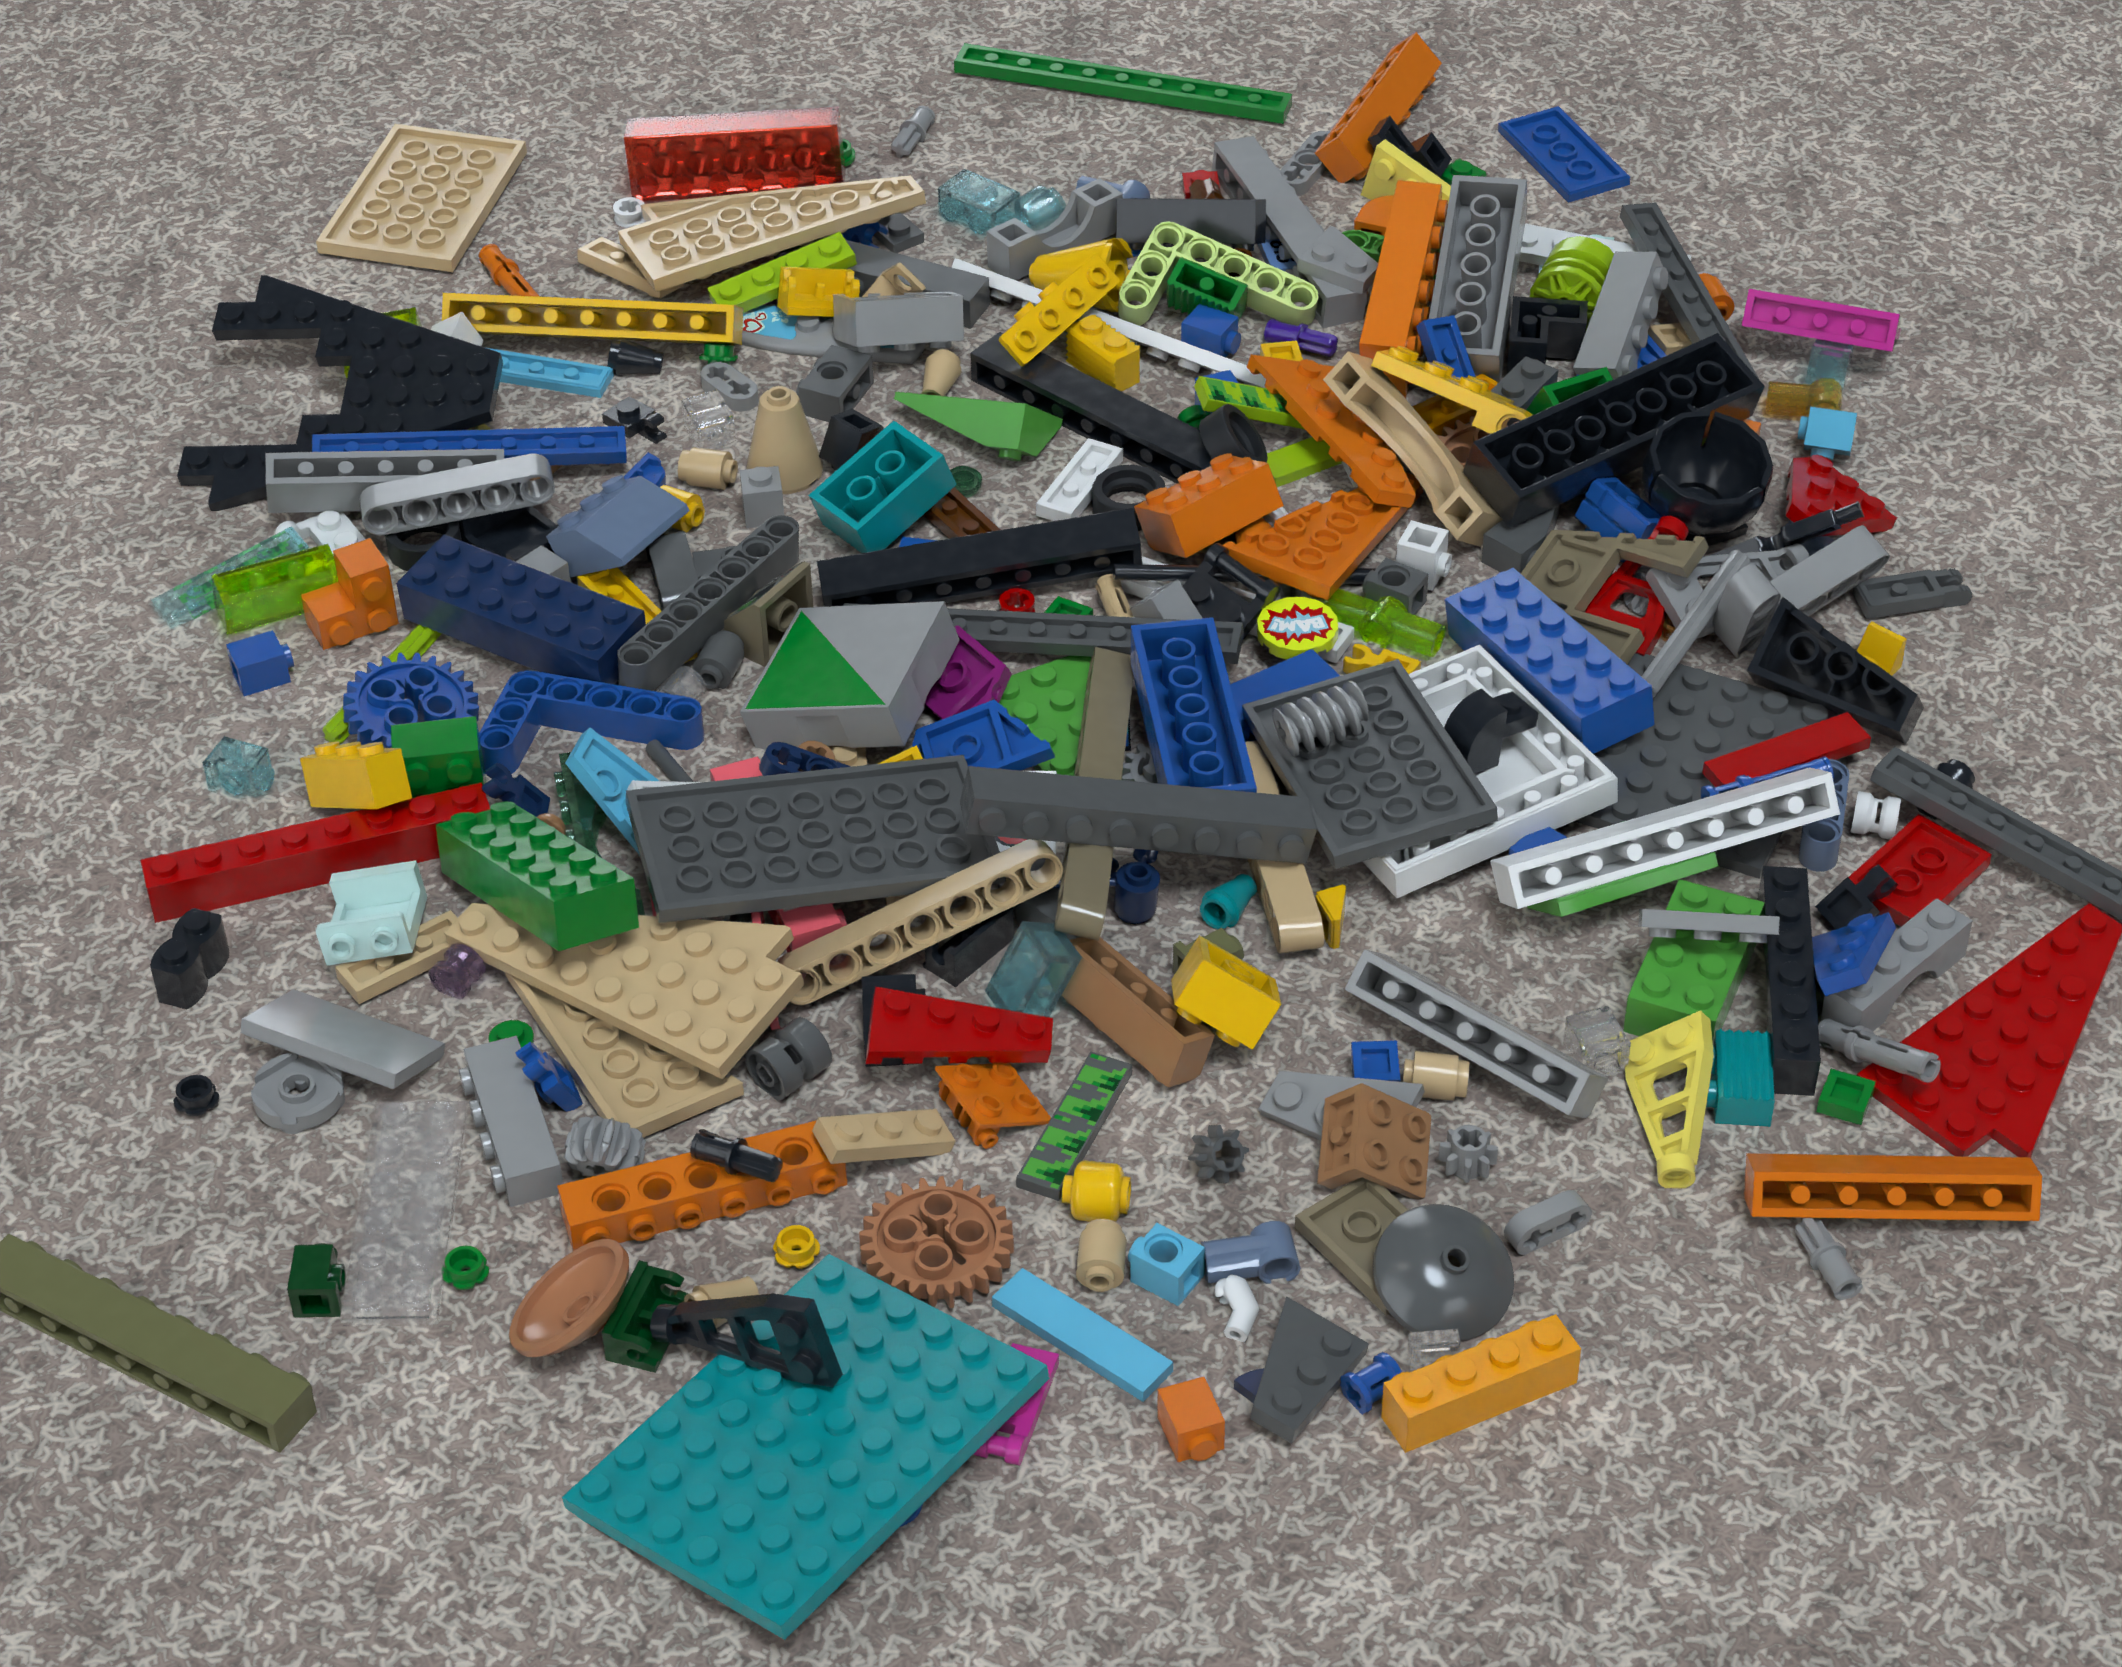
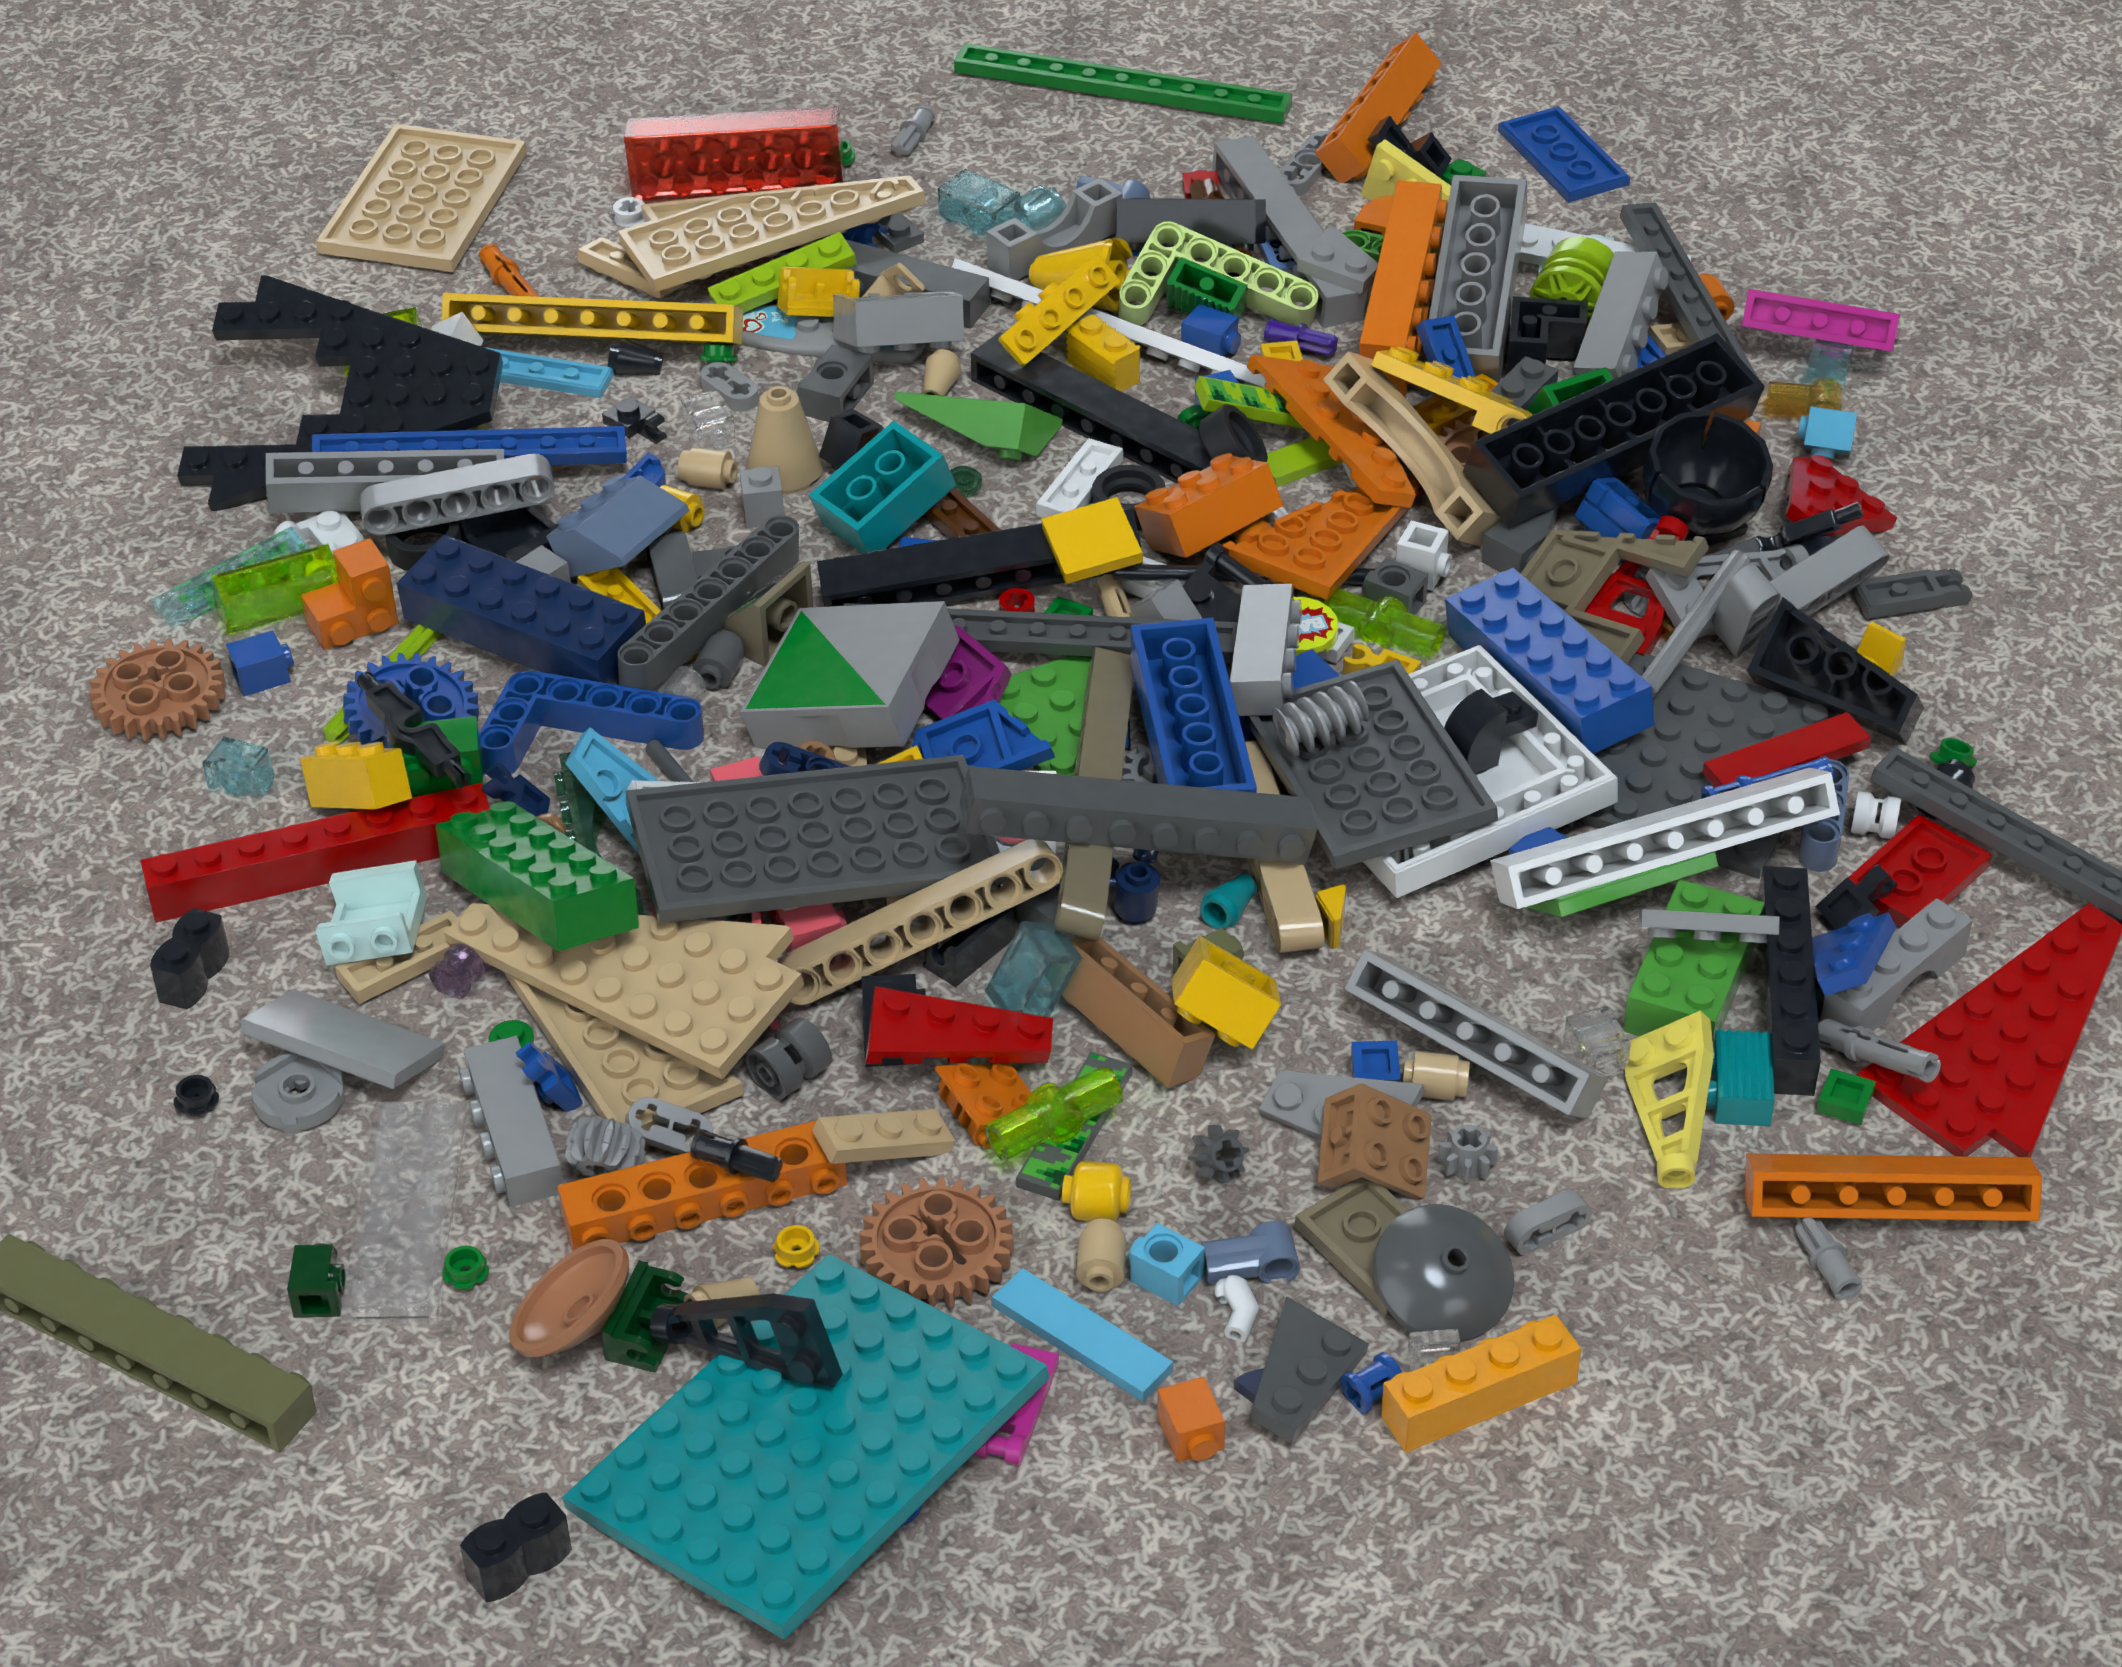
none -> nougat gear [89,638,226,741]
none -> black piece [356,671,471,788]
none -> black brick [460,1492,572,1602]
none -> light grey beam [625,1097,713,1155]
none -> clear neon green piece [985,1066,1123,1160]
none -> yellow tile [1041,497,1143,584]
none -> light grey brick [1230,584,1302,716]
none -> green plate [1929,738,1977,767]

